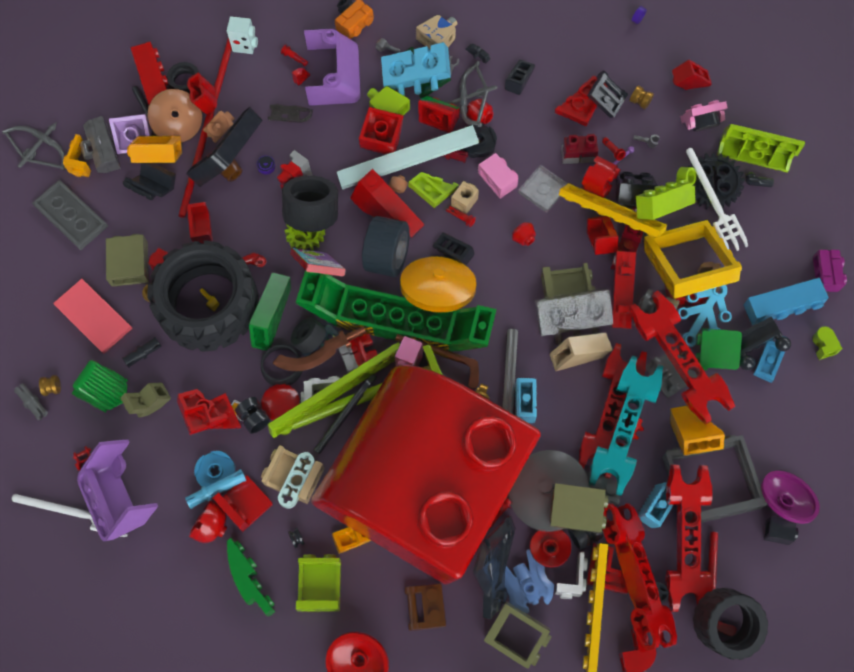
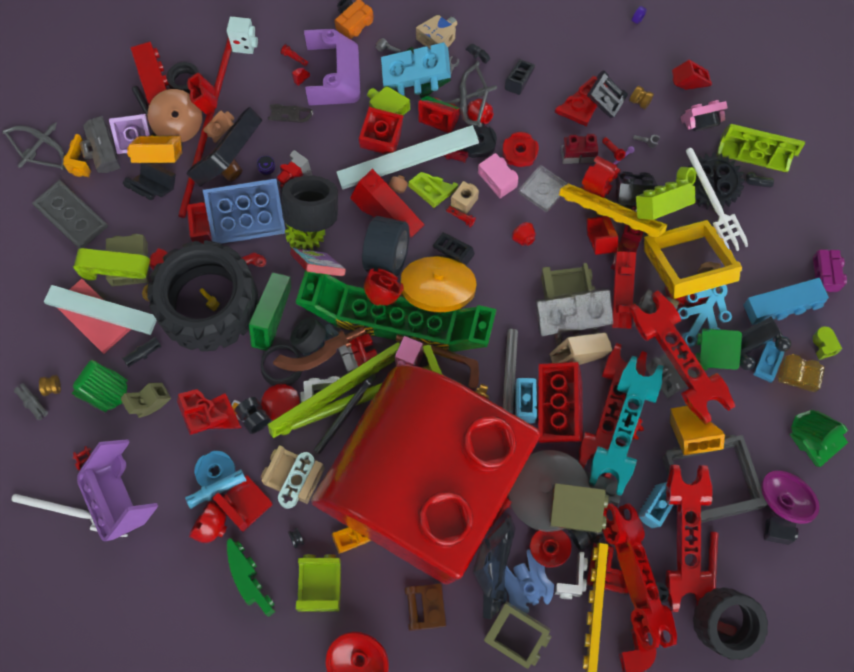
none -> light aqua tile [44,285,157,335]
none -> lime beam [73,248,150,280]
none -> medium blue slope [203,179,286,244]
none -> red cylinder [364,269,404,306]
none -> red plate [502,132,539,167]
none -> red windscreen [538,362,583,442]
none -> clear yellow brick [778,355,825,392]
none -> green piece [789,410,848,467]

